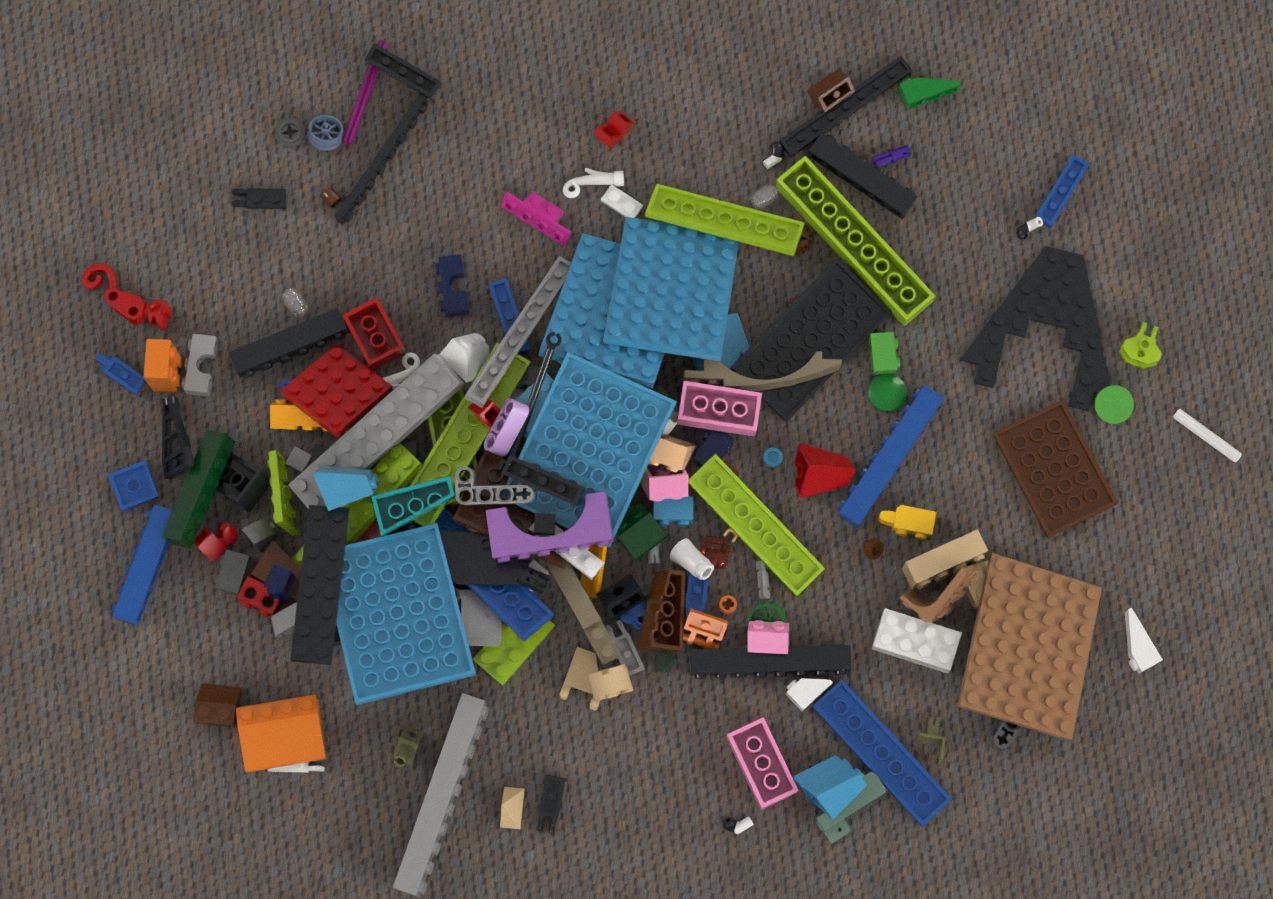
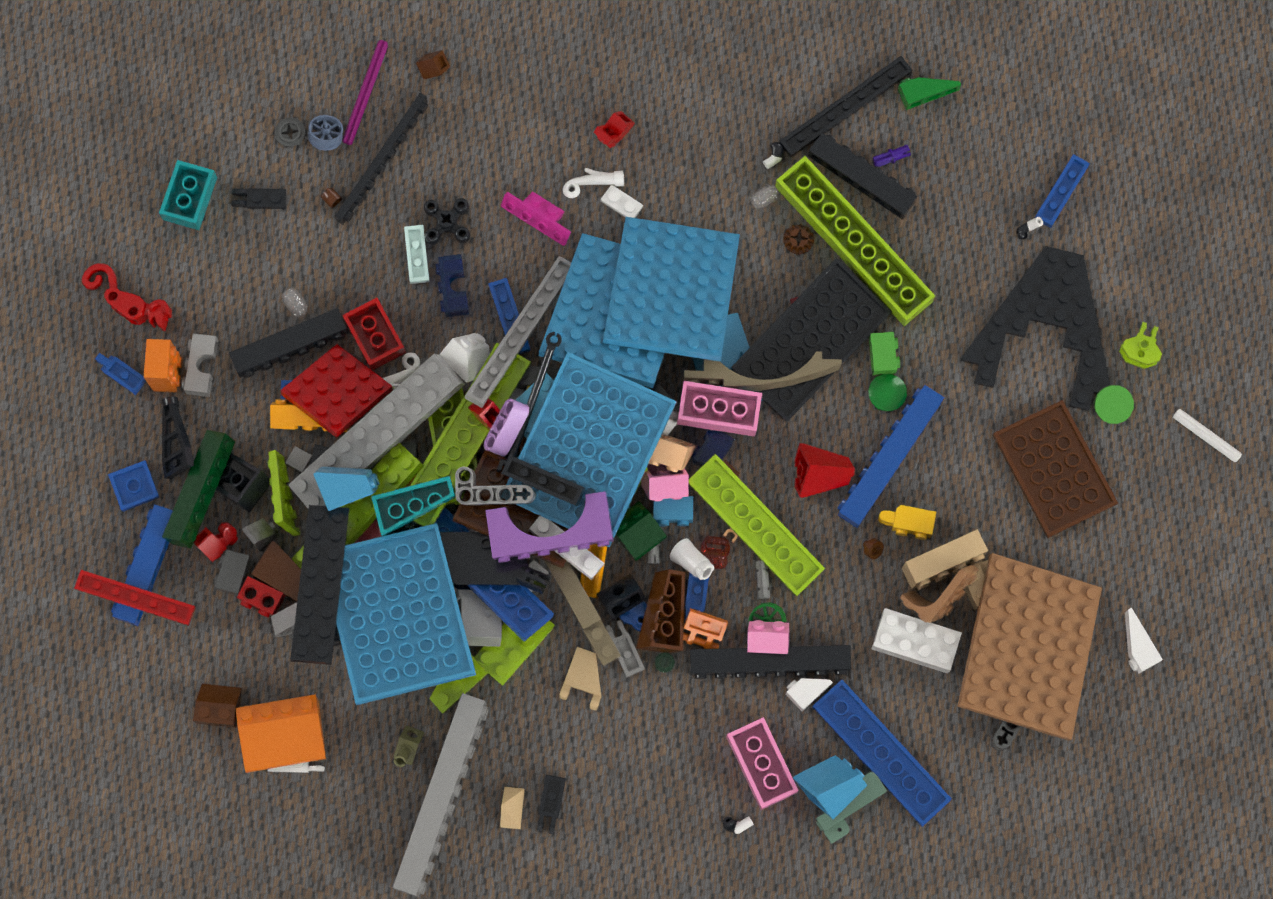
clear blue brick [263,564,297,601] -> none
black brick [365,43,441,100] -> none
black tile [534,513,556,536] -> none
tan brick [587,663,633,702] -> none
lime plate [645,184,805,256] -> none
orange bush [719,595,737,614] -> none
dark azure tile [763,447,783,468] -> none
reddish brown brick [807,69,855,112] -> none
olive bracket [916,716,946,764] -> none
none -> red plate [74,570,196,626]
none -> teal brick [159,160,217,230]
none -> light aqua plate [404,225,430,284]
none -> reddish brown panel [416,50,450,79]
none -> black gear [424,198,470,245]
none -> lime wing [429,654,488,714]

